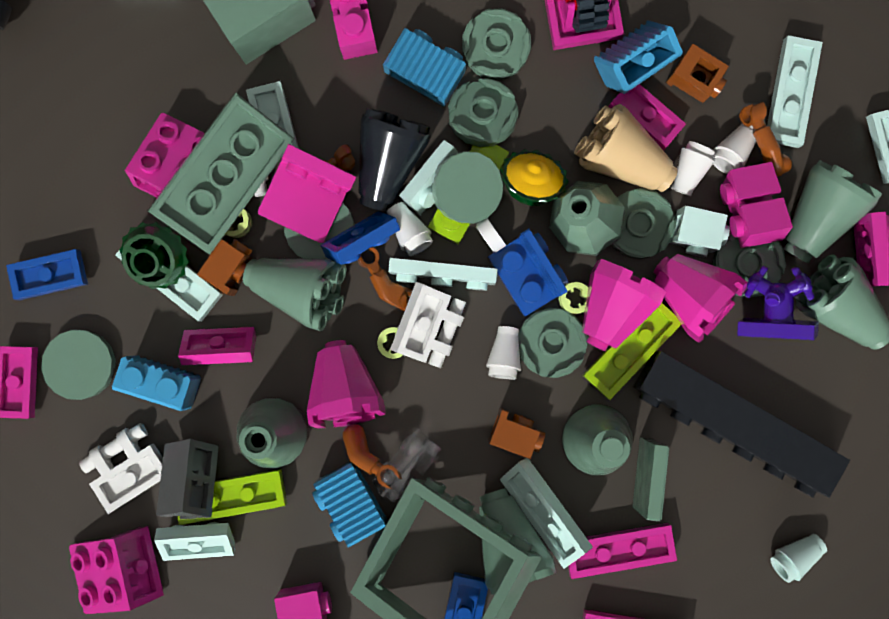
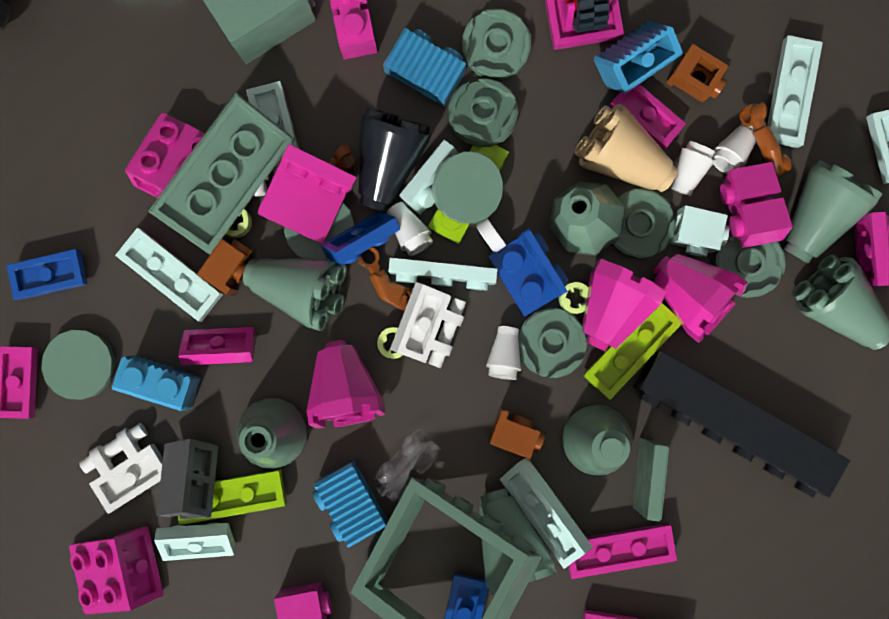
dark green piece [119,222,189,289] -> none
dark orange arm [343,424,402,489] -> none
yellow piece [500,149,569,206] -> none
dark purple piece [737,266,819,340] -> none
light aqua cone [770,534,827,583] -> none

